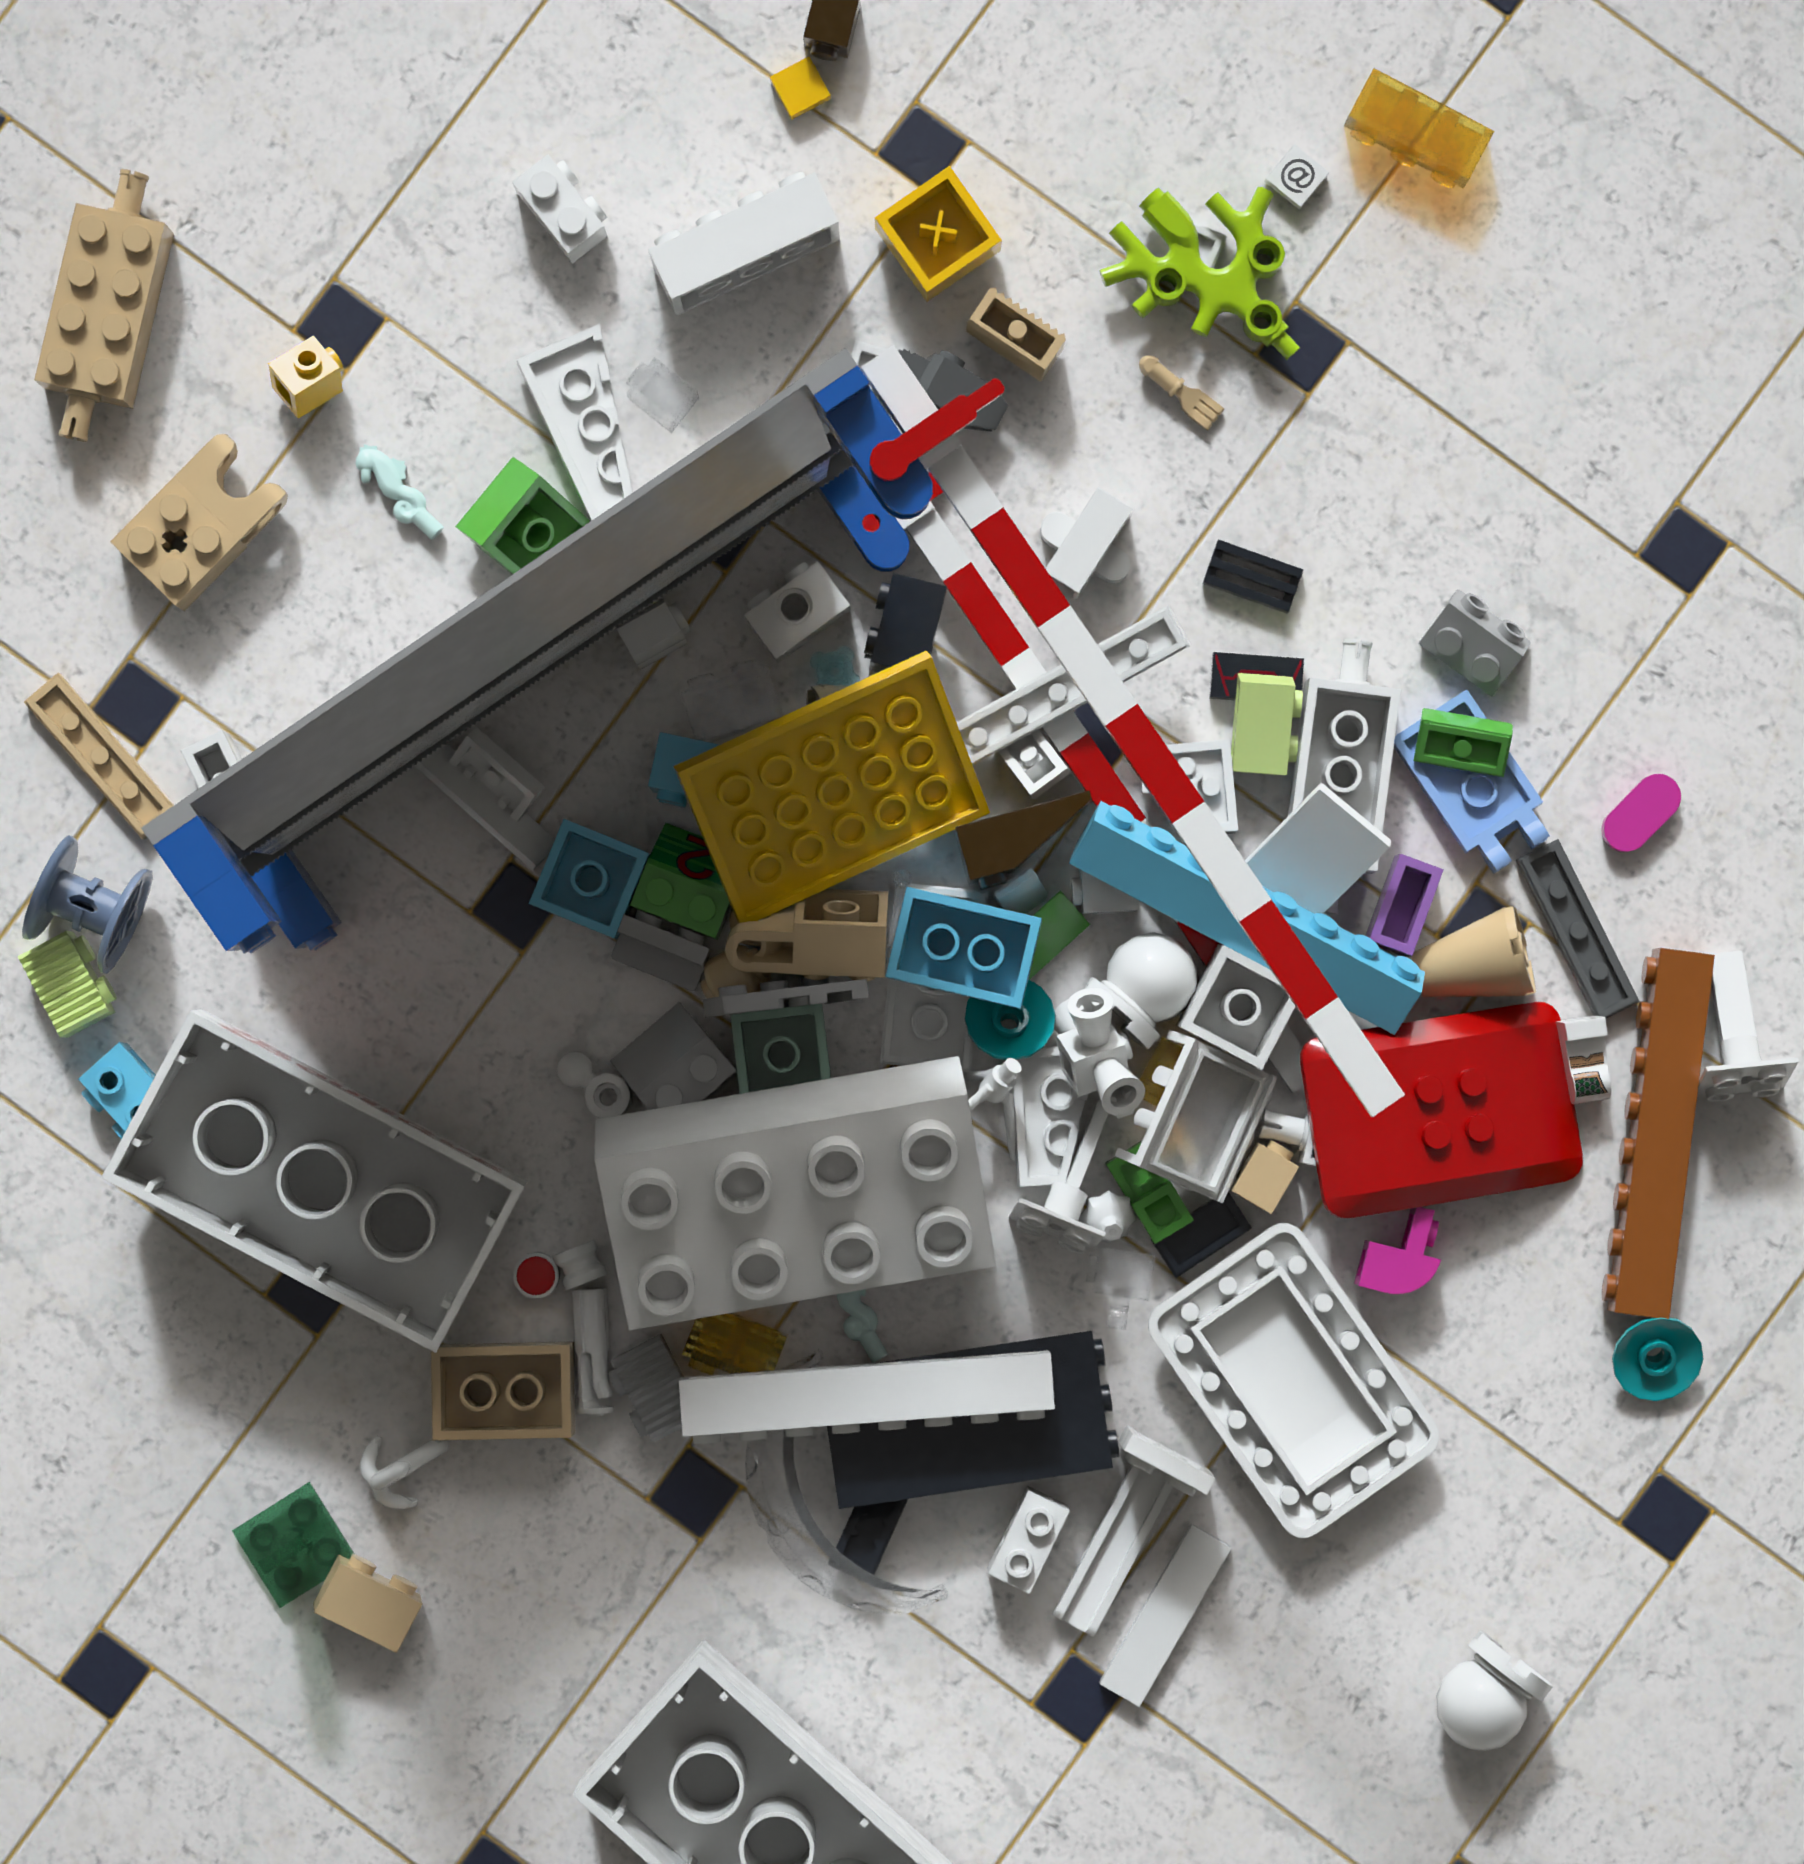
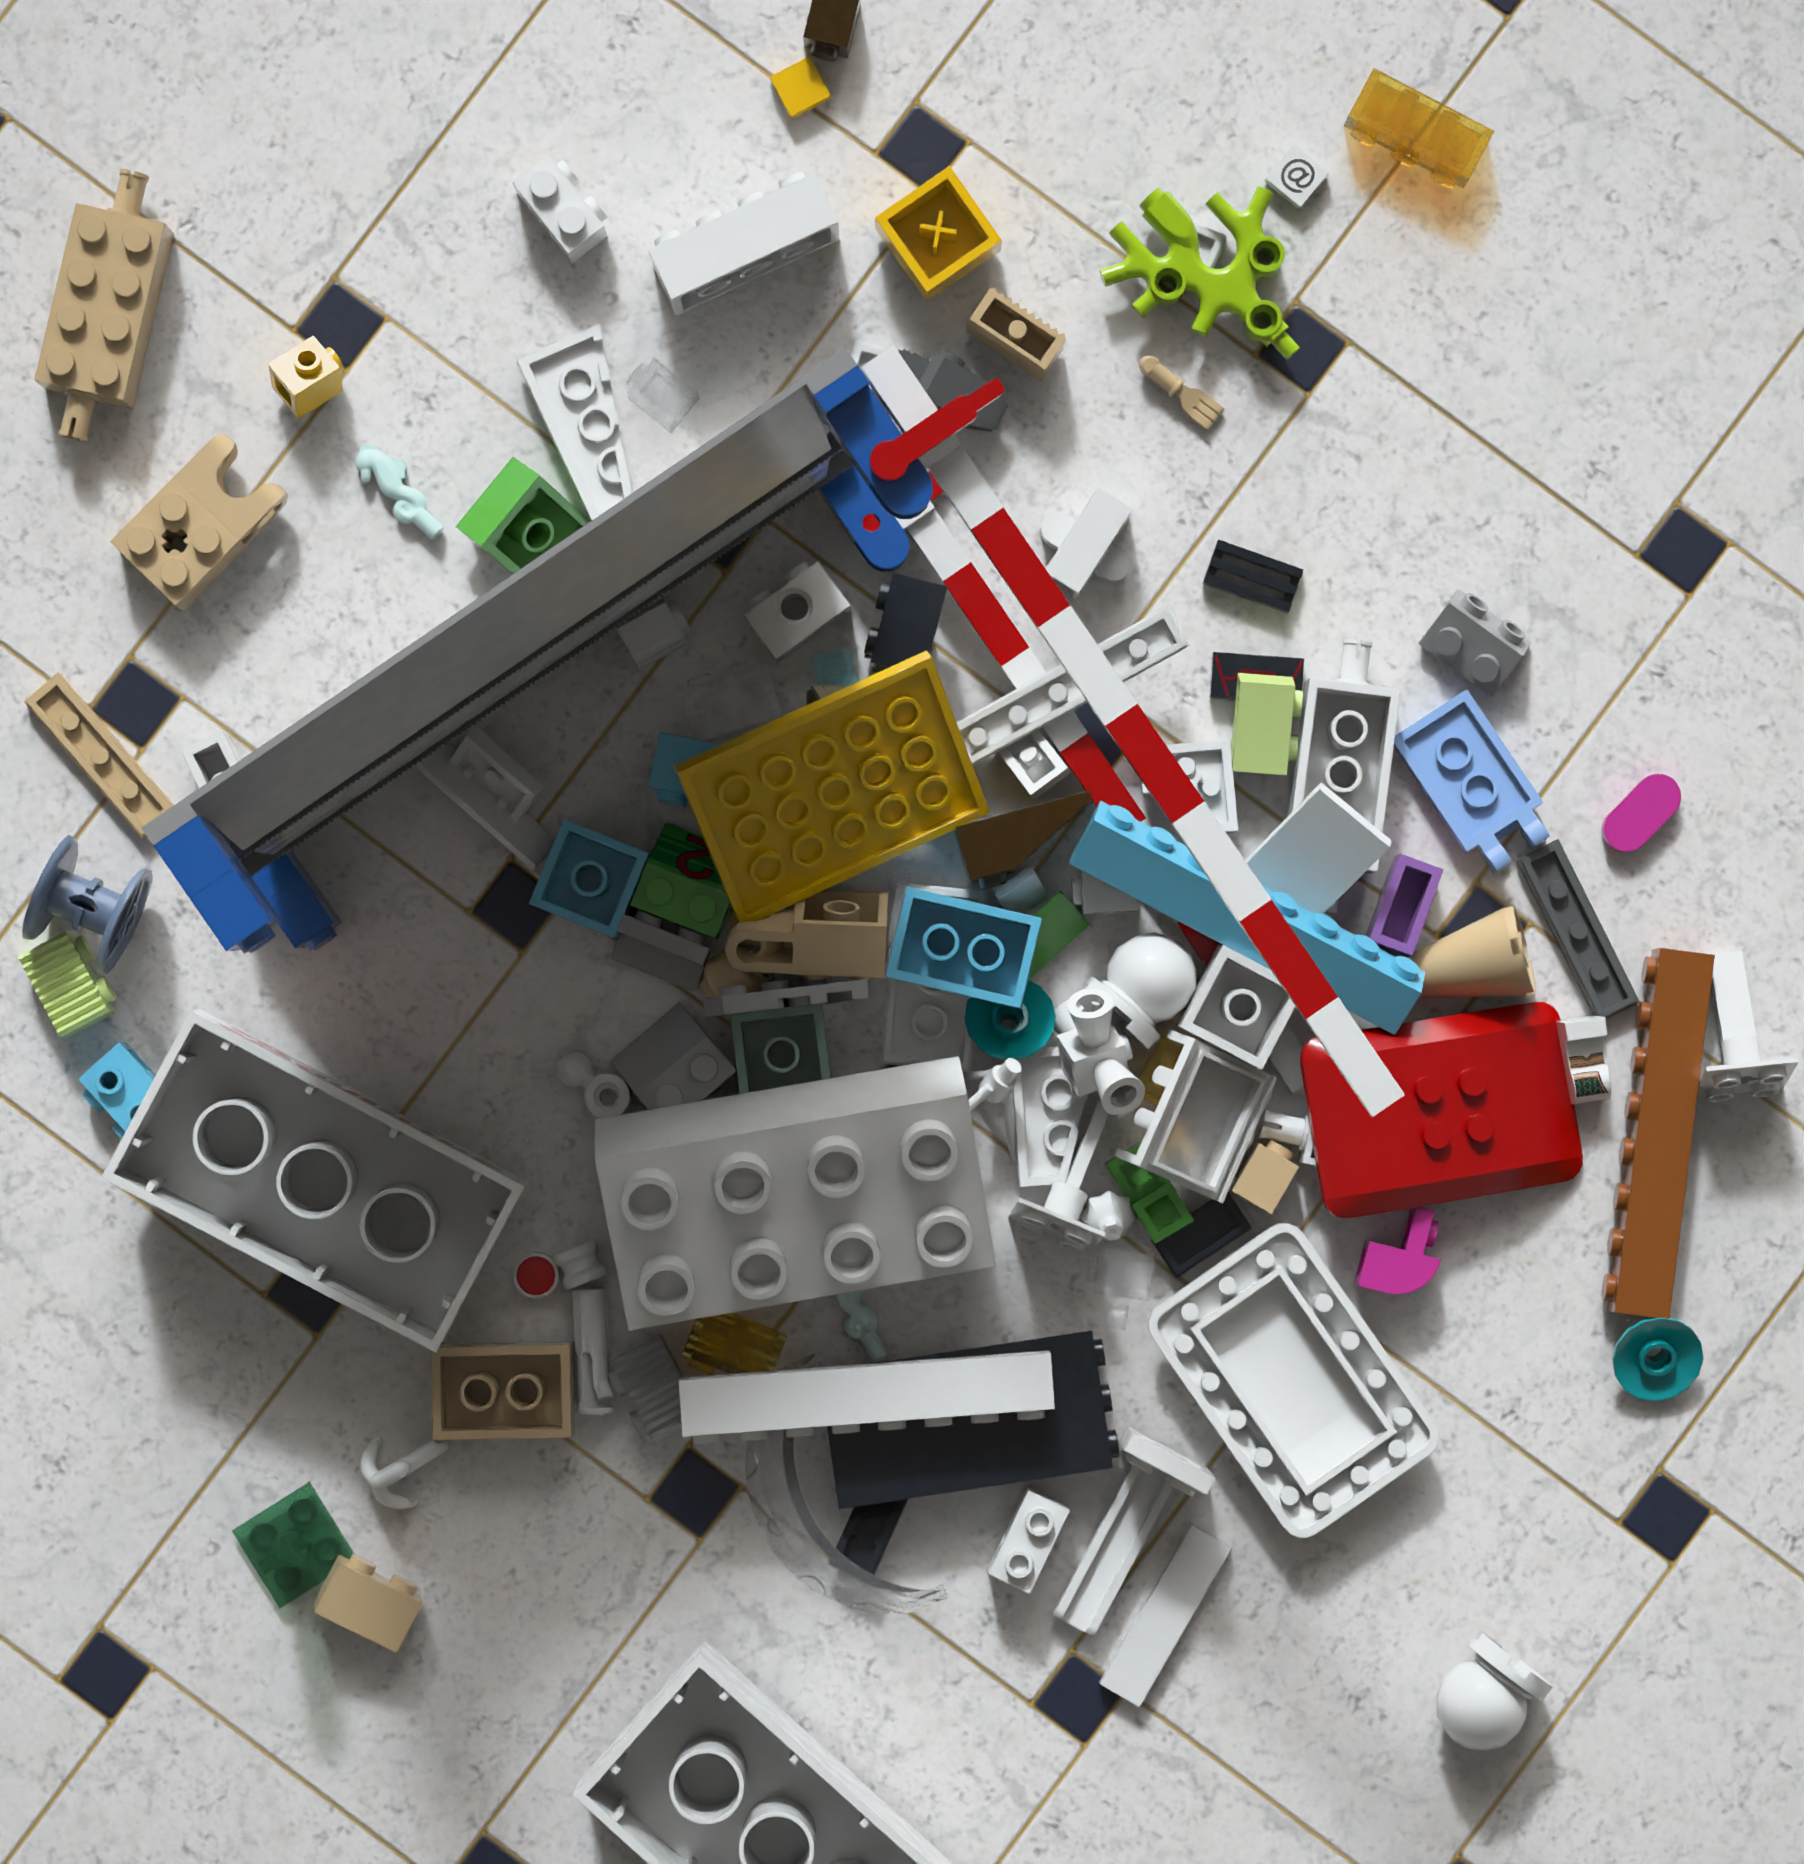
bright green slope [1413,708,1513,777] -> none

